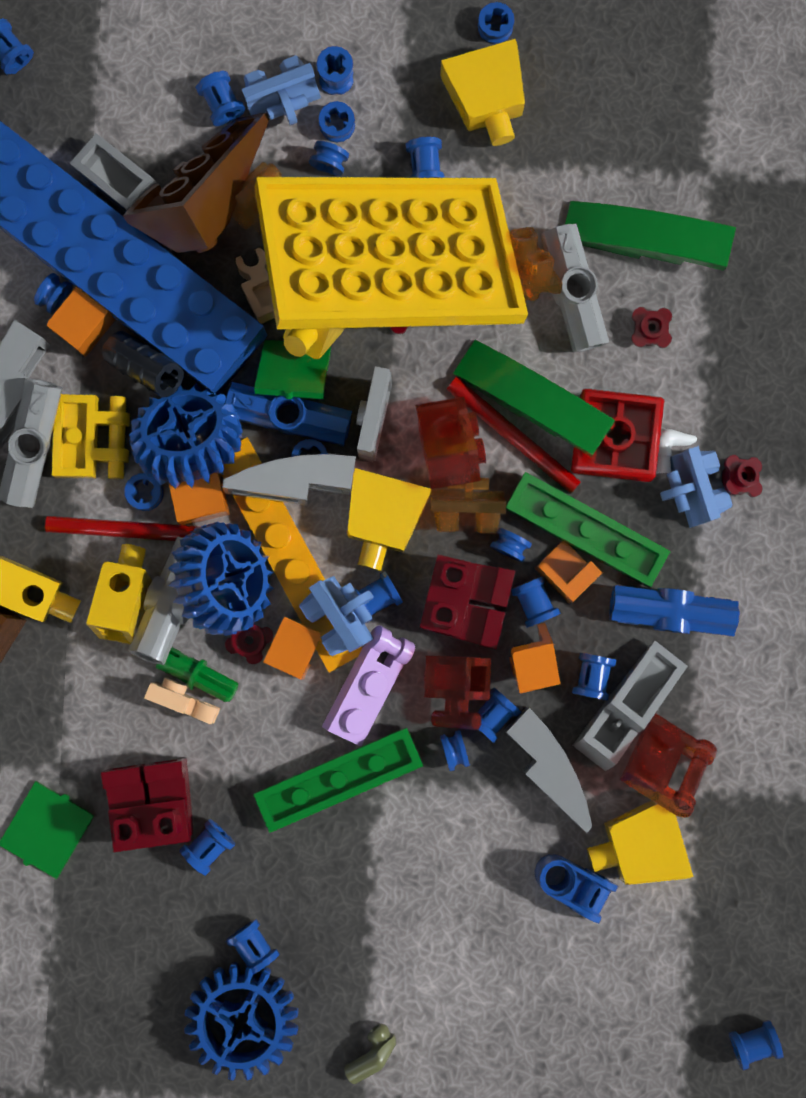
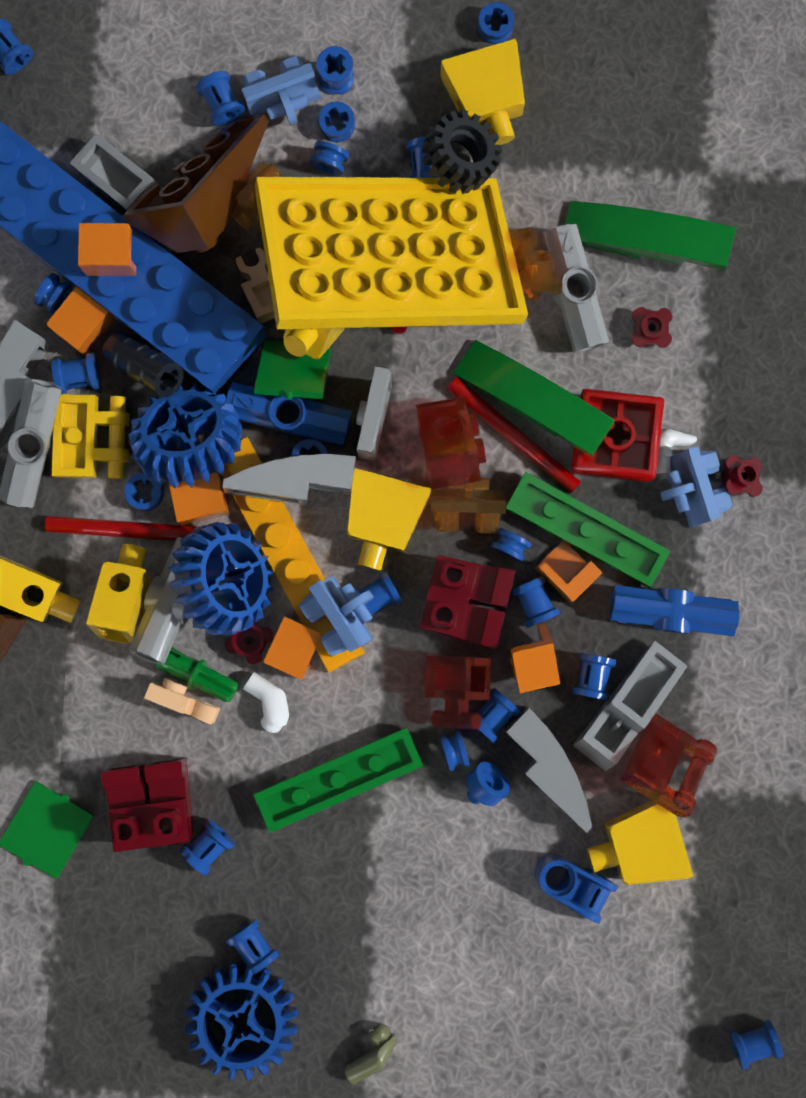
lavender plate [322,625,415,747] -> none
none -> blue bush [51,352,101,394]
none -> orange panel [78,223,136,276]
none -> white arm [243,672,289,733]
none -> black tyre [421,110,502,194]
none -> blue tile [466,762,510,806]

